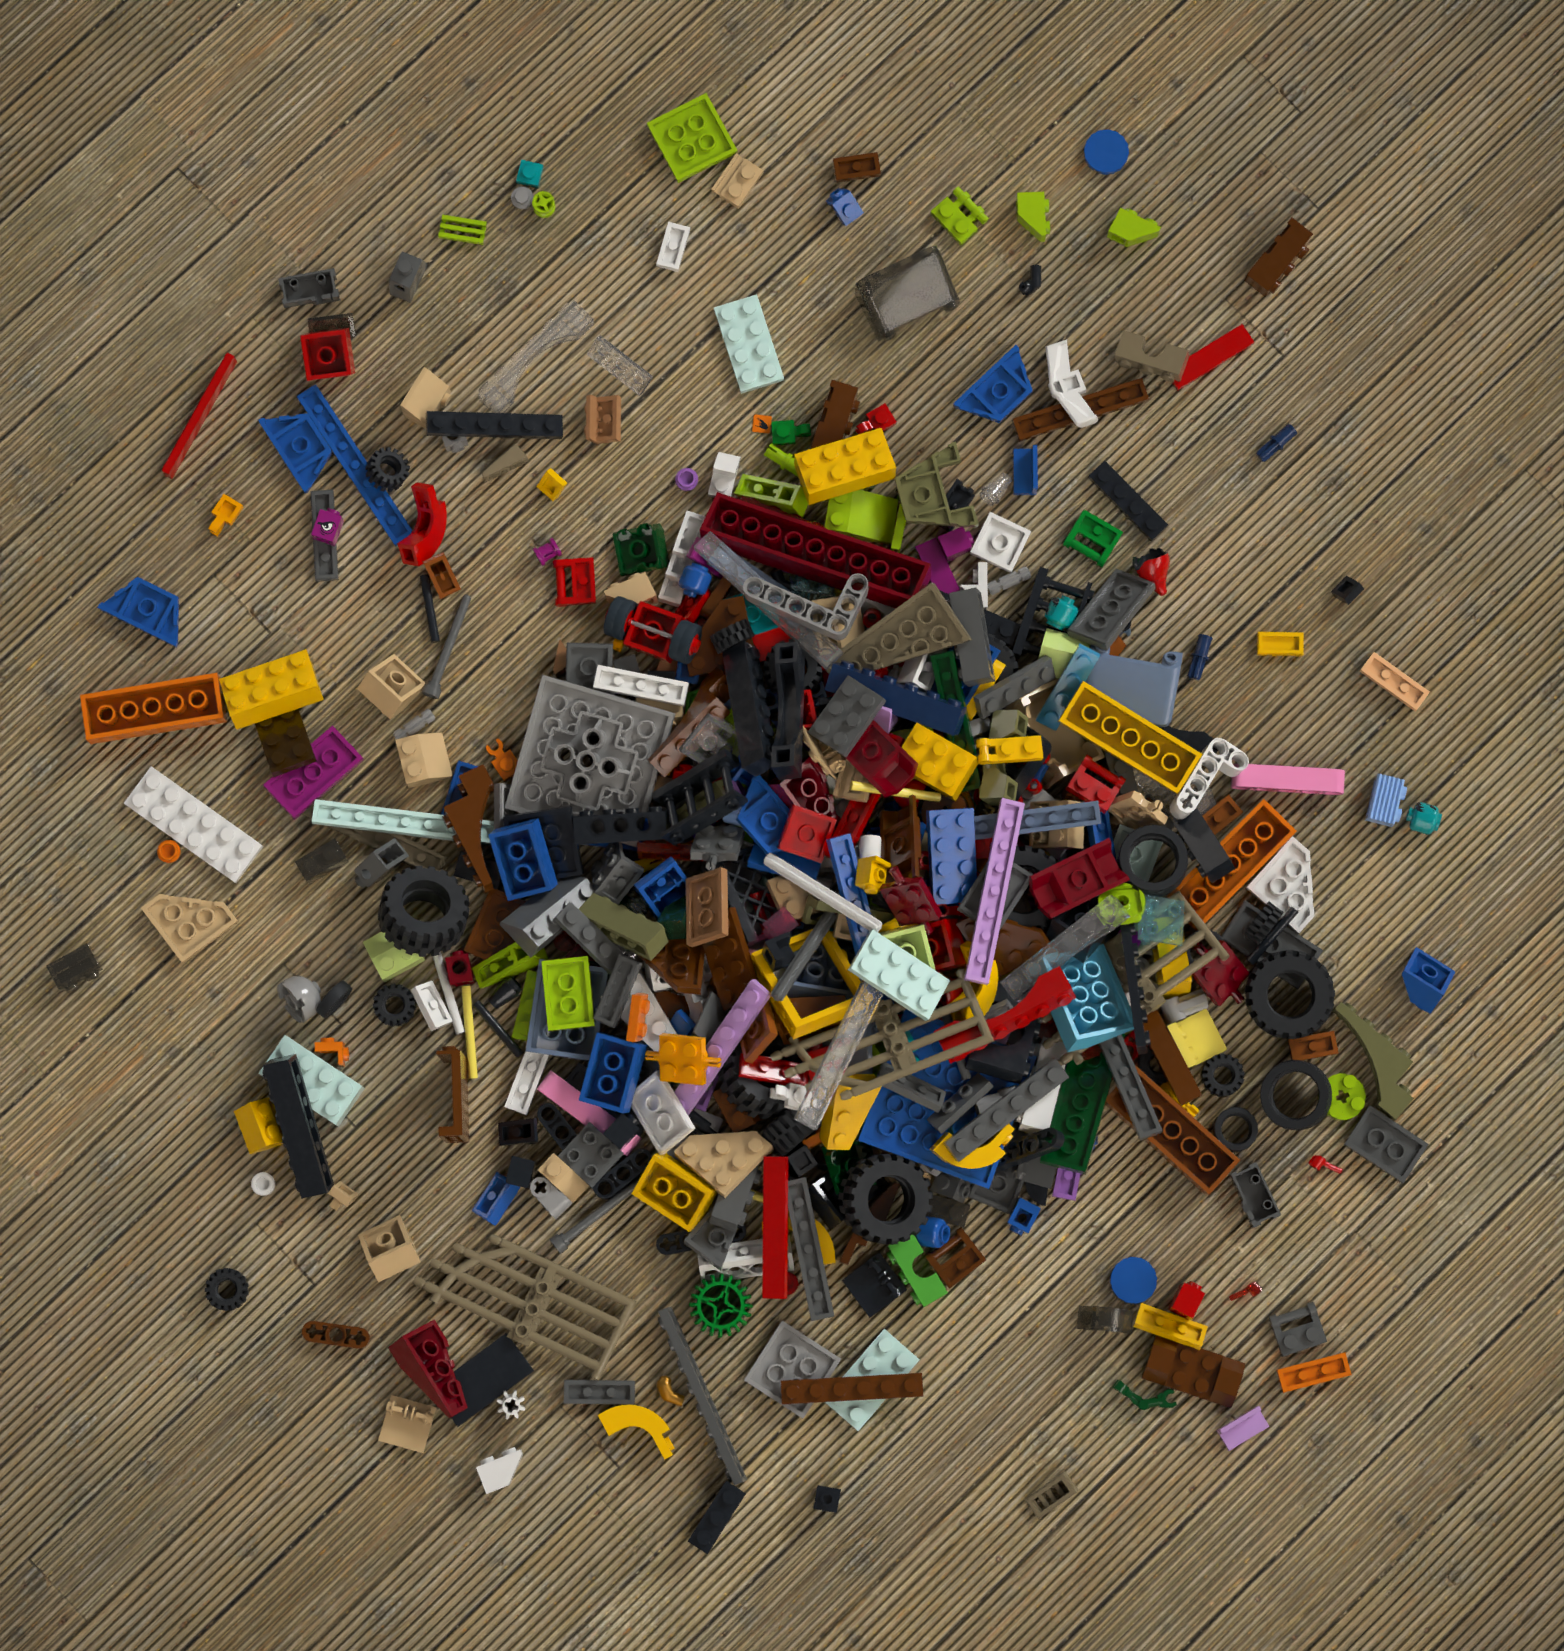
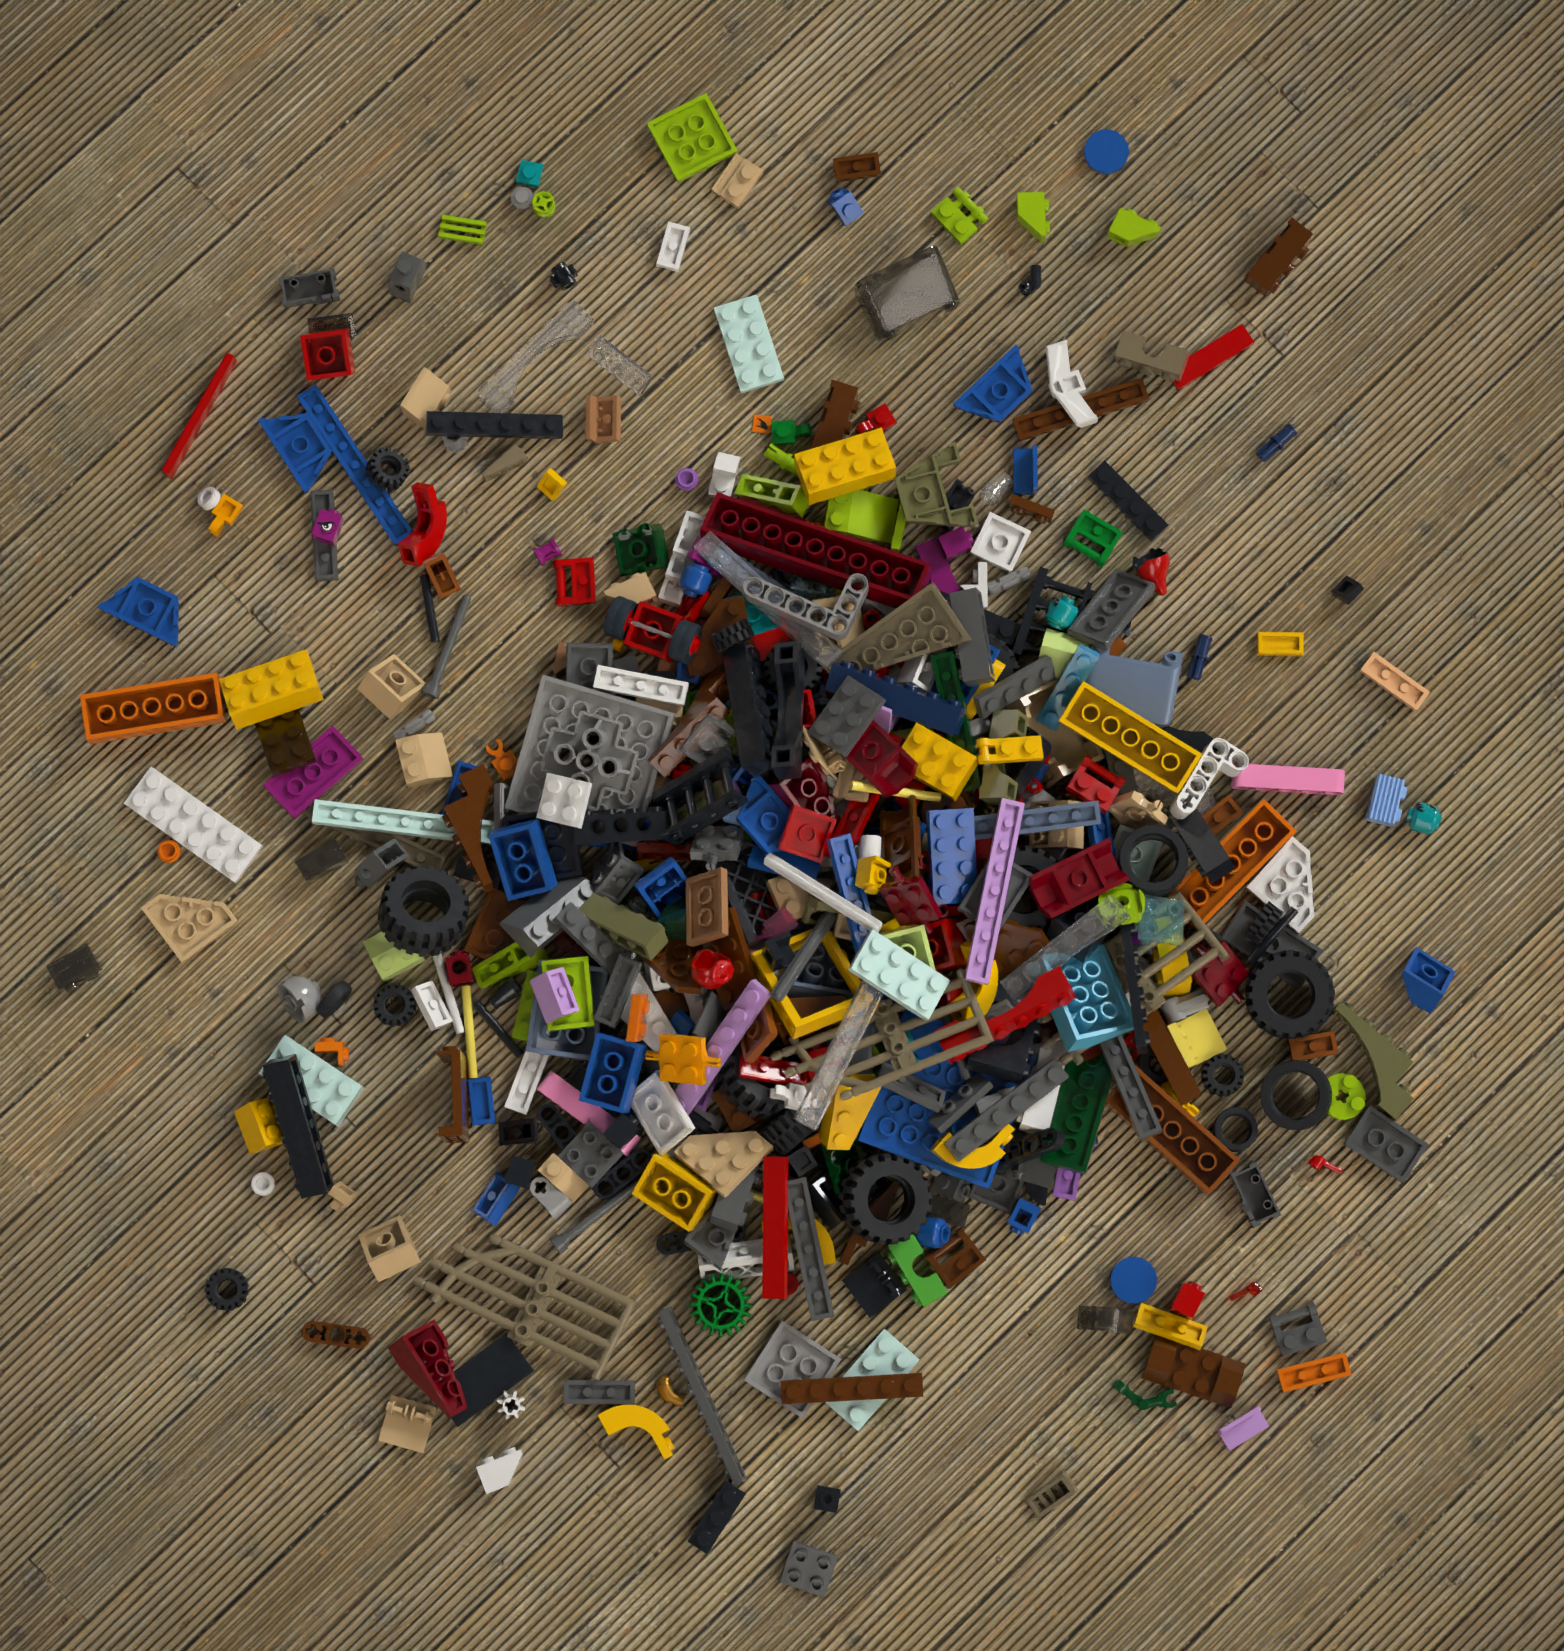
none -> white tile [197,487,220,510]
none -> blue tile [467,1077,496,1126]
none -> lavender panel [530,967,580,1023]
none -> white plate [536,773,592,829]
none -> black gear [549,262,578,290]
none -> red hair [691,949,734,989]
none -> dark grey hinge [780,1541,838,1597]
none -> reddish brown plate [1008,494,1055,524]

